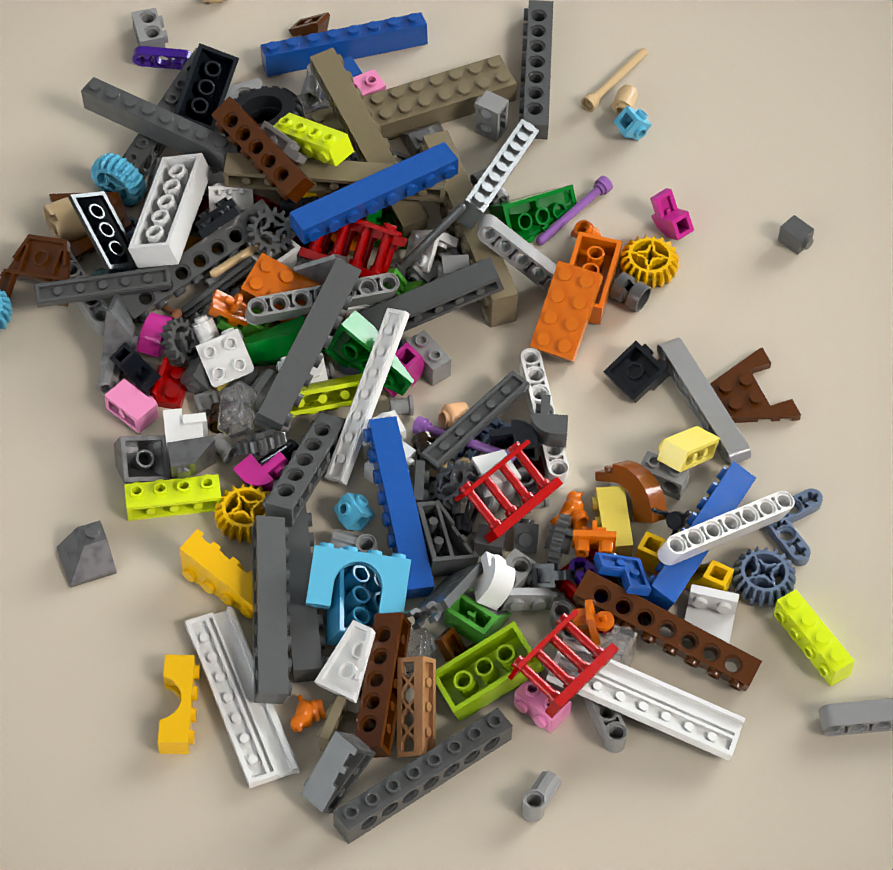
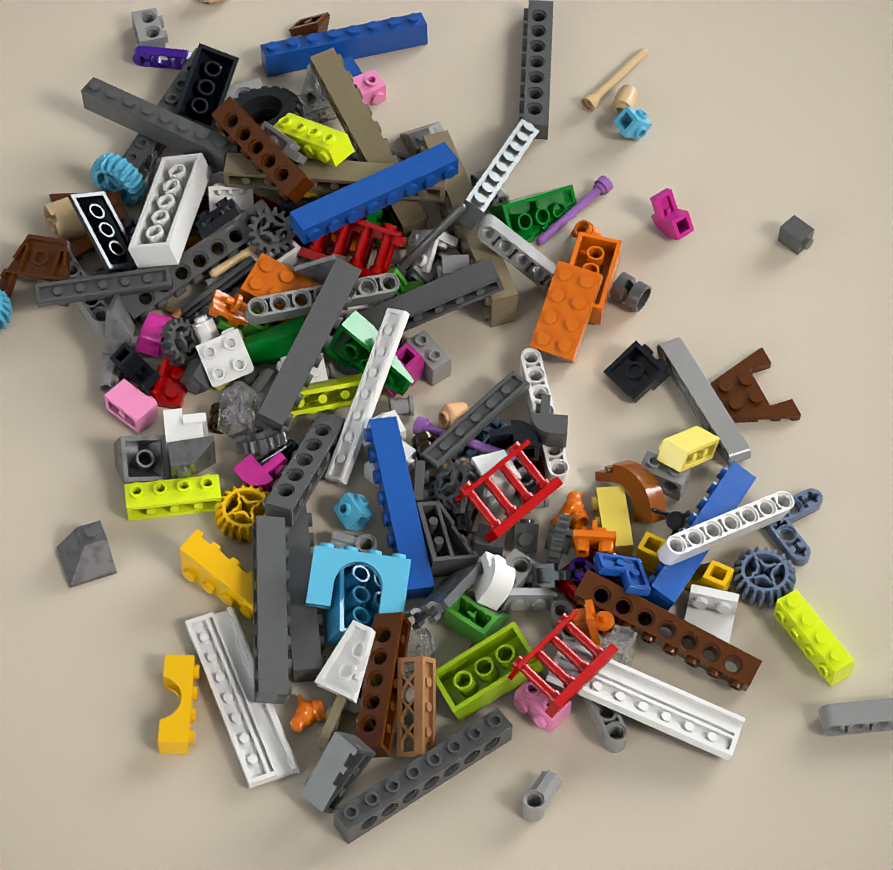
light grey tile [193,390,219,416] -> none
light grey bush [214,433,238,463] -> none
dark tan brick [305,55,517,151] -> none
reddish brown bracket [434,627,476,662] -> none
light grey brick [473,90,509,142] -> none
yellow gear [620,234,679,290] -> none

